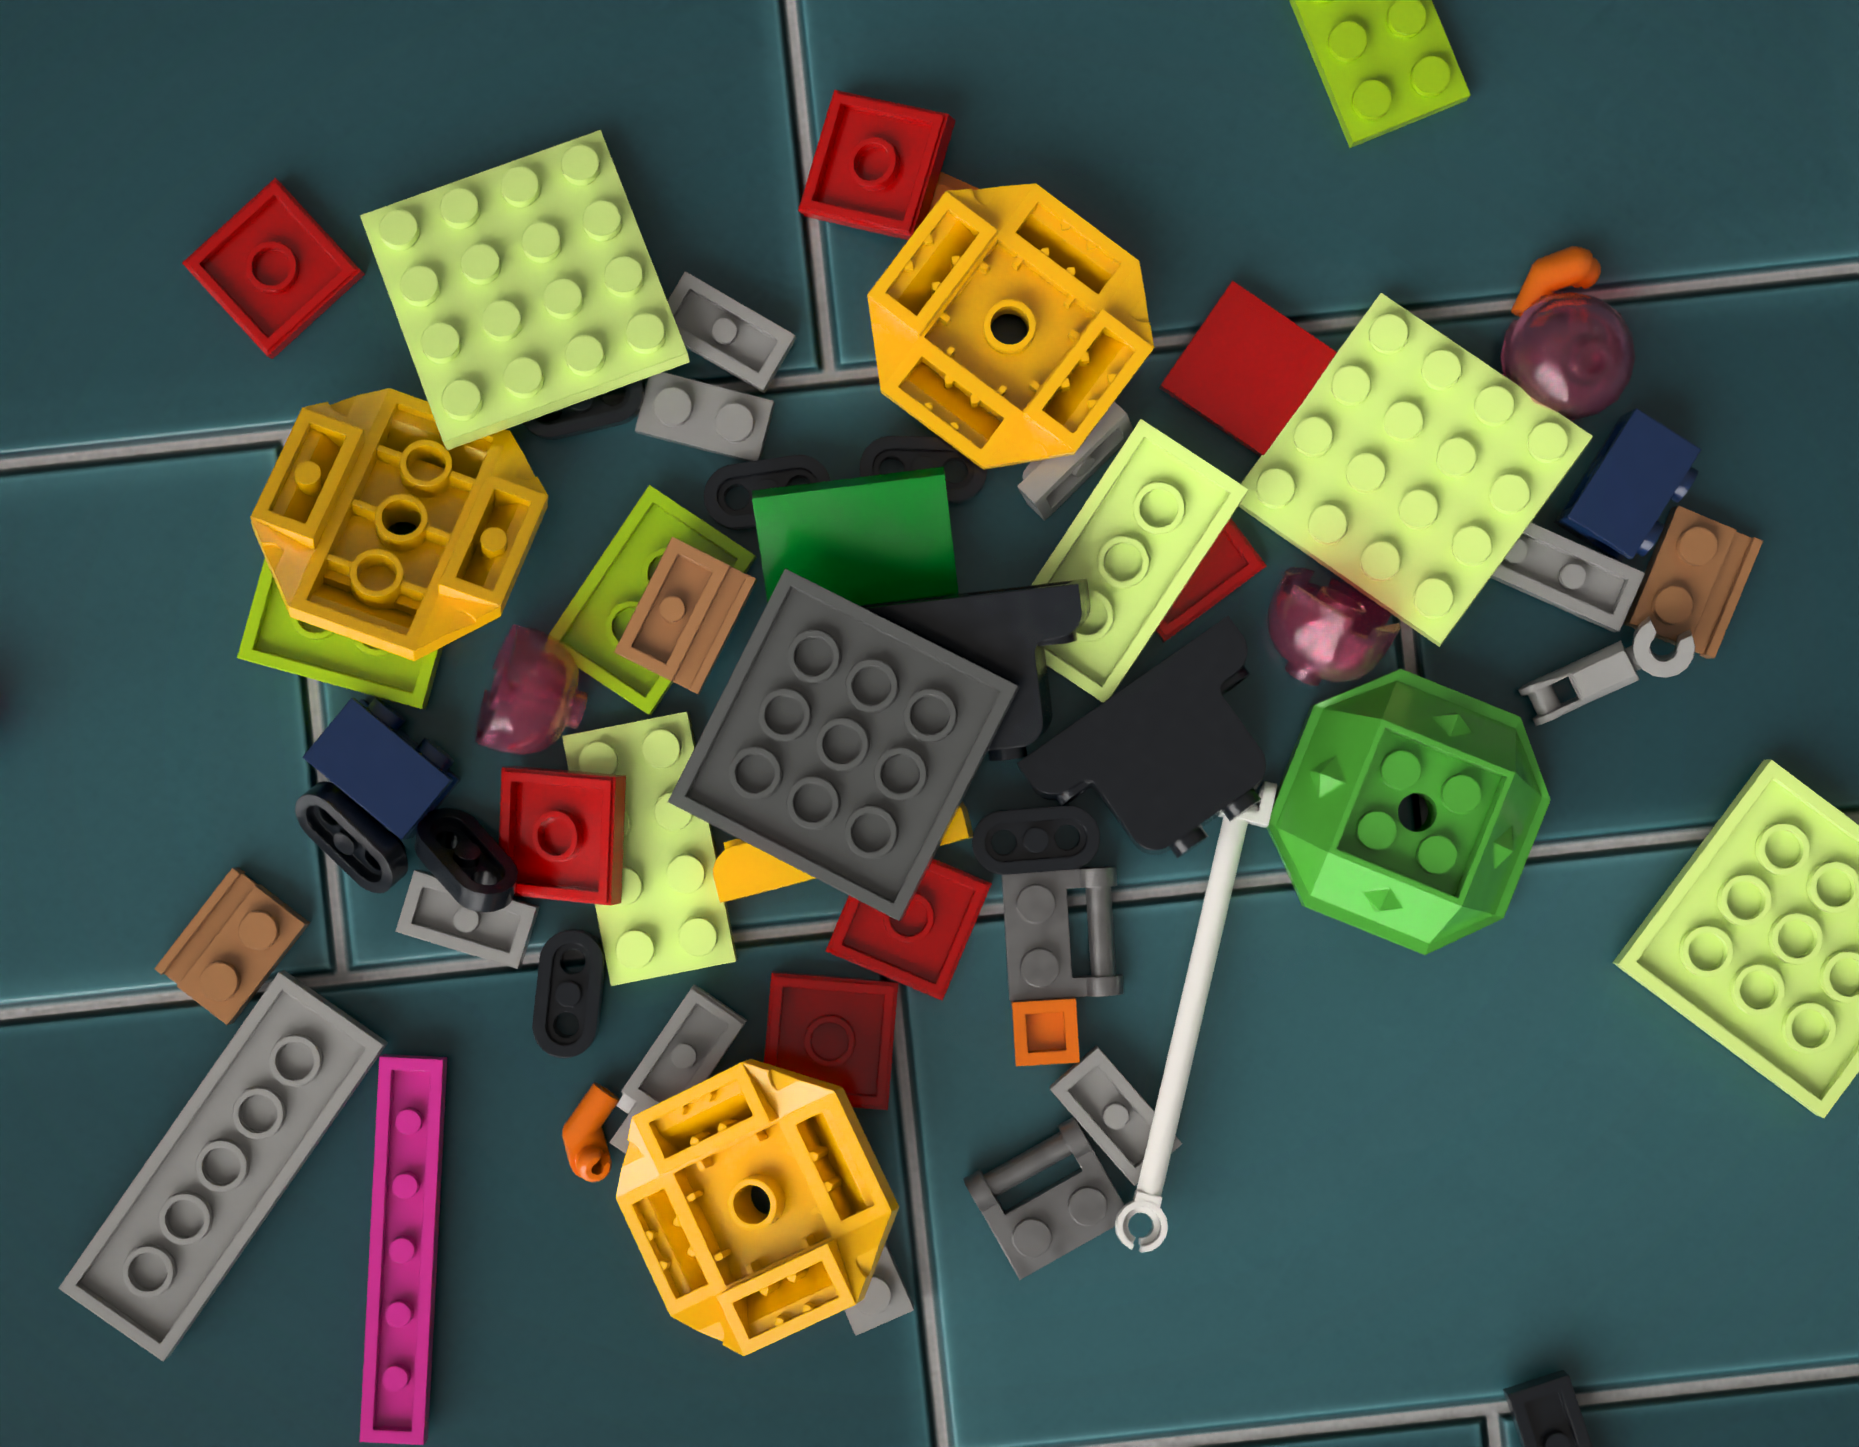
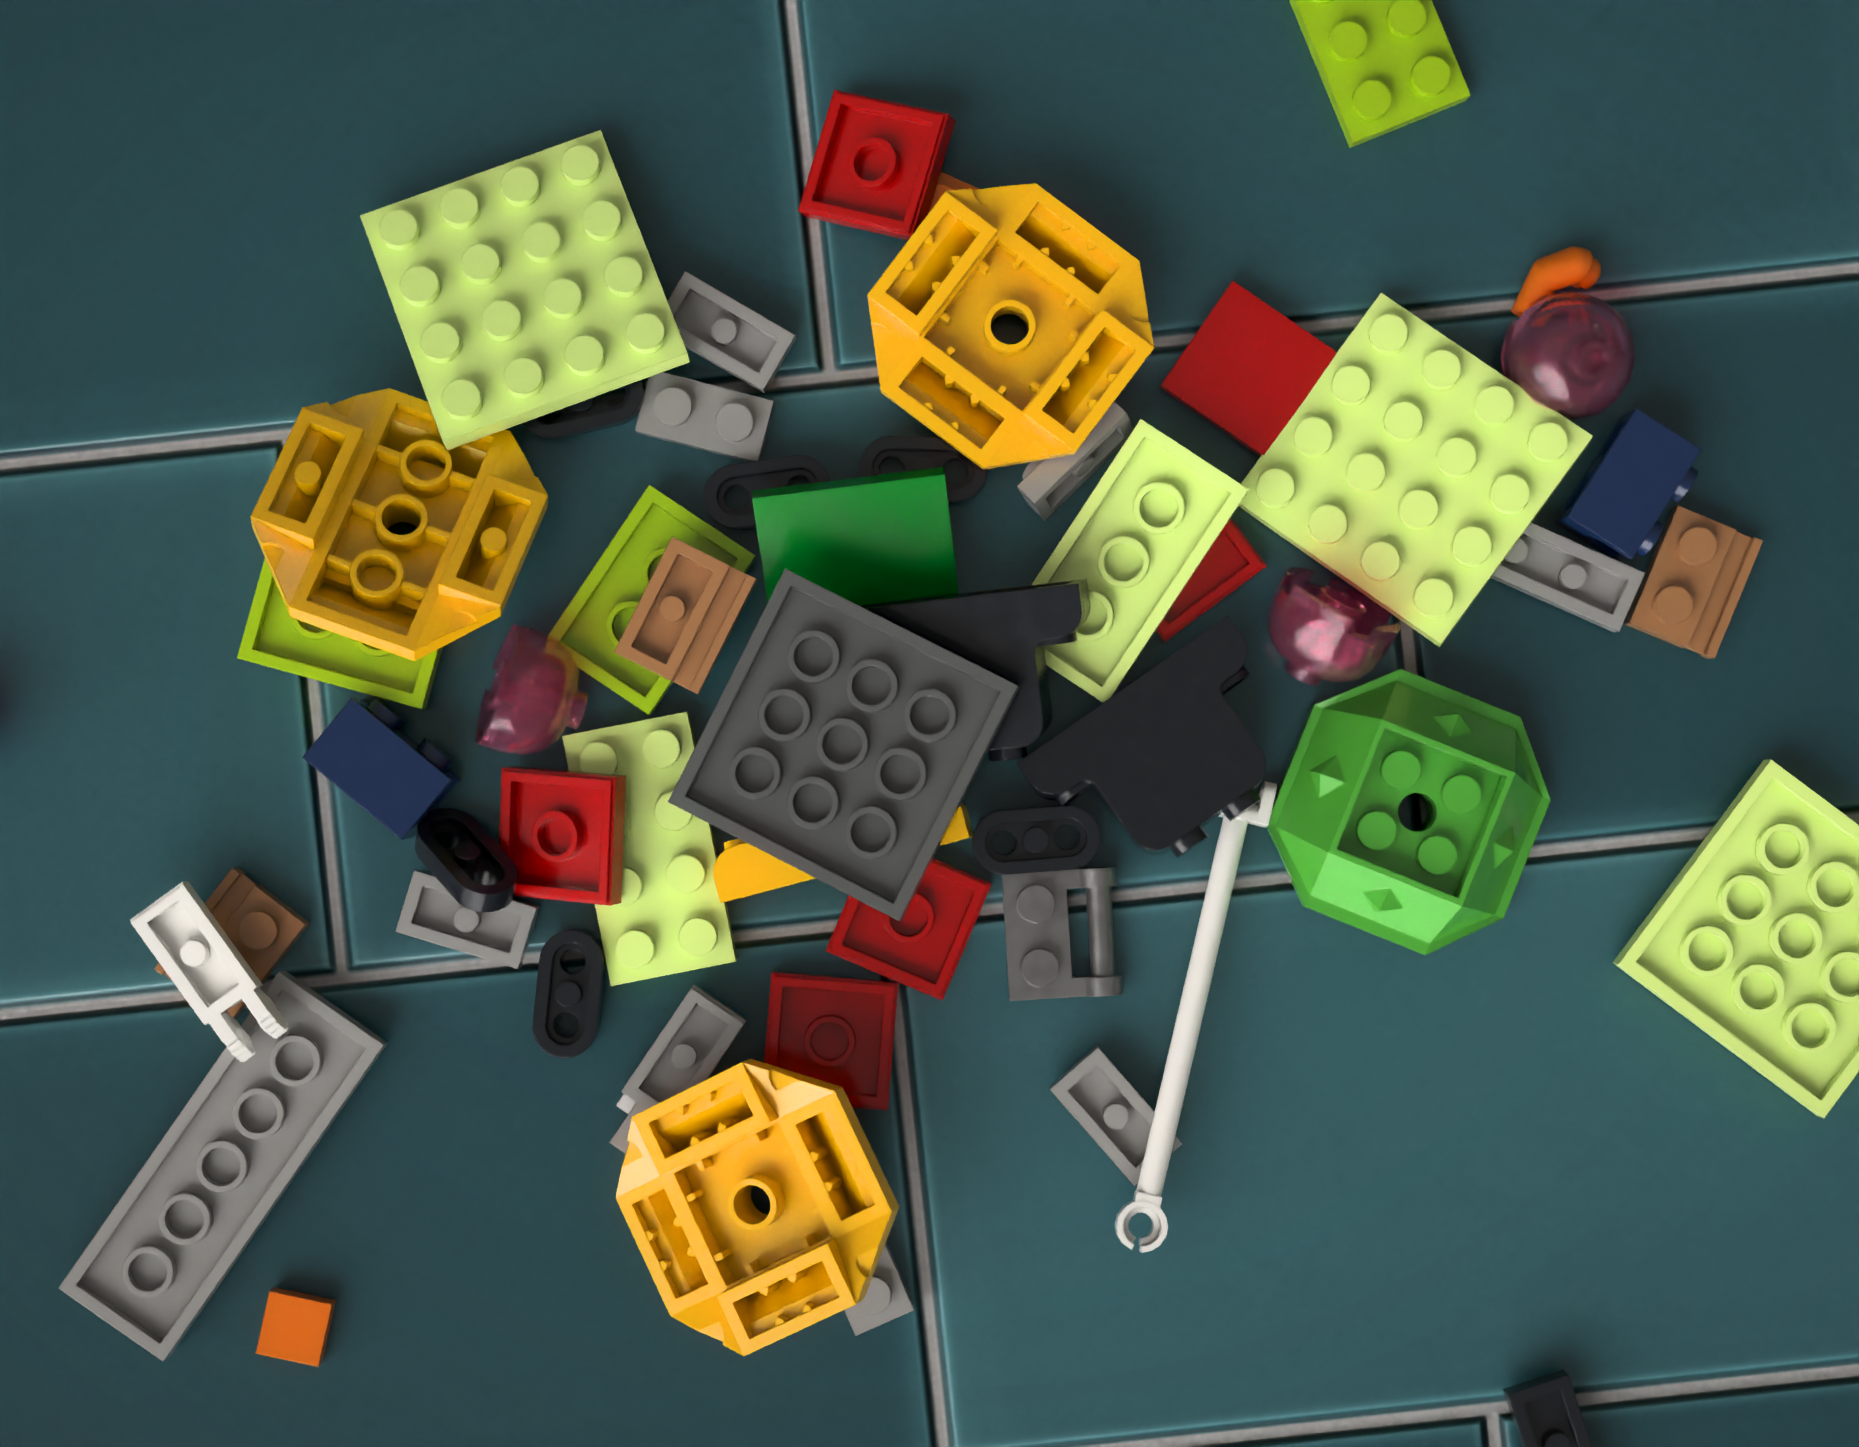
red tile [182,177,365,359] -> none
black plate [295,781,408,893] -> none
dark pink plate [359,1054,447,1445] -> none
orange arm [562,1082,620,1182] -> none
flat silver plate [963,1117,1124,1280] -> none
orange plate [1011,997,1080,1066] -> none
light grey piece [1518,616,1695,726] -> none
none -> white hinge [130,881,289,1063]
none -> orange tile [256,1287,336,1367]

